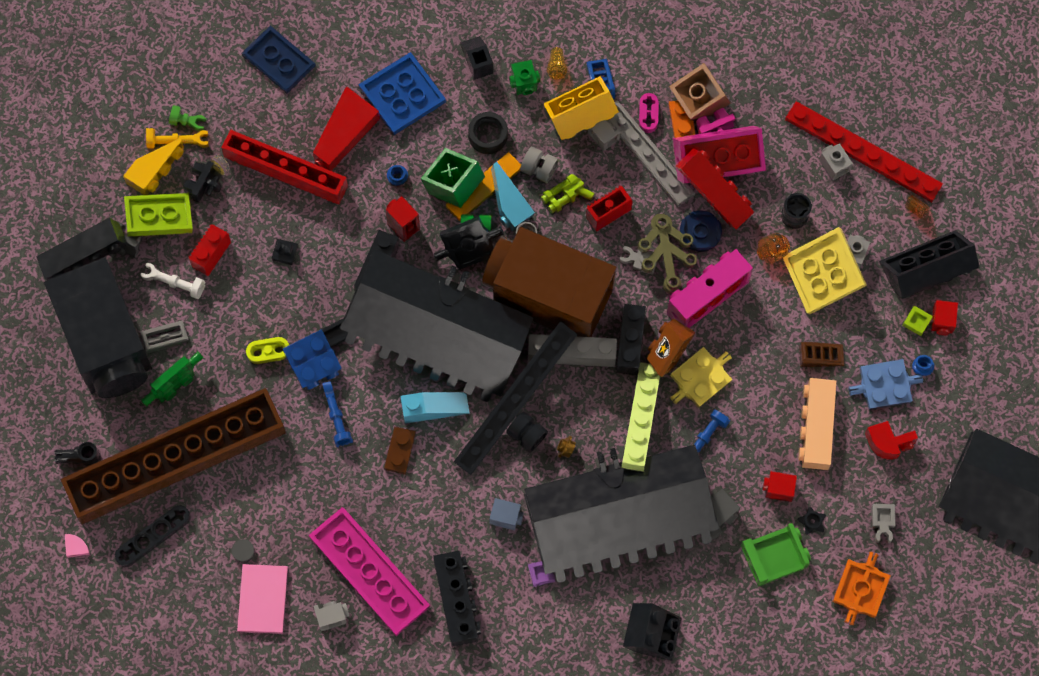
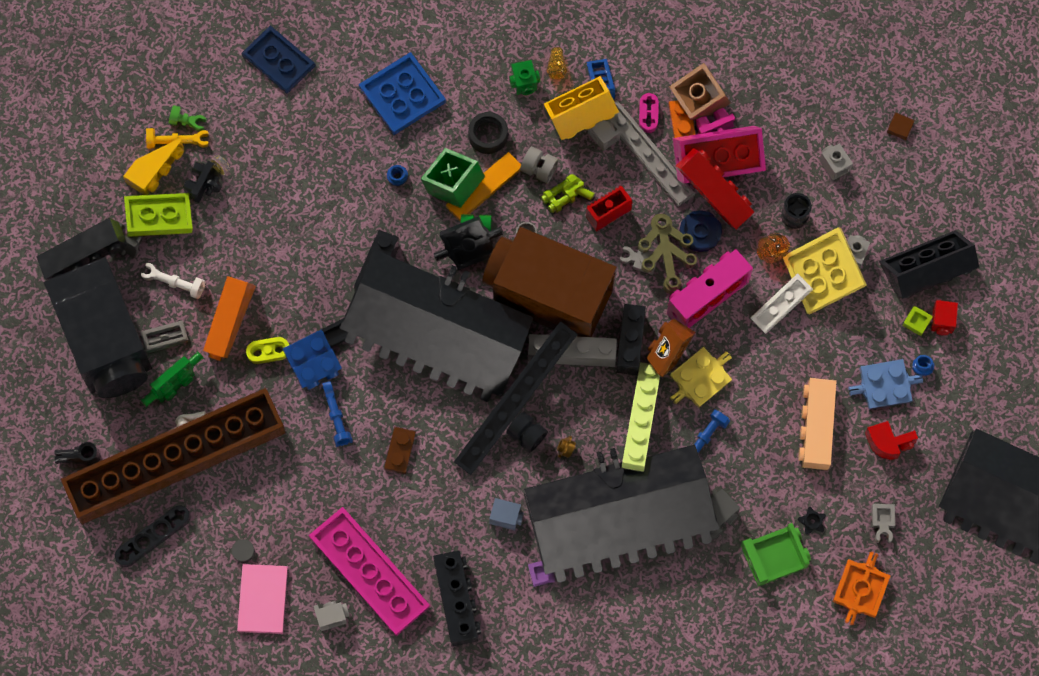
bright pink tile [65,534,90,558] -> none
red brick [189,224,231,276] -> none
red brick [221,129,348,205] -> none
black tile [272,239,298,265] -> none
red slope [313,87,380,171] -> none
red brick [386,196,420,242] -> none
medium azure slope [401,392,470,424] -> none
black slope [460,36,493,80] -> none
medium azure slope [491,162,535,231] -> none
black slope [623,603,682,661] -> none
red brick [762,471,797,502] -> none
red plate [785,101,943,203] -> none
reddish brown slope [799,342,844,367] -> none
clear orange slope [905,195,930,218] -> none
none -> white arm [175,411,206,427]
none -> orange slope [203,276,256,361]
none -> white tile [751,273,813,334]
none -> reddish brown tile [887,112,915,140]

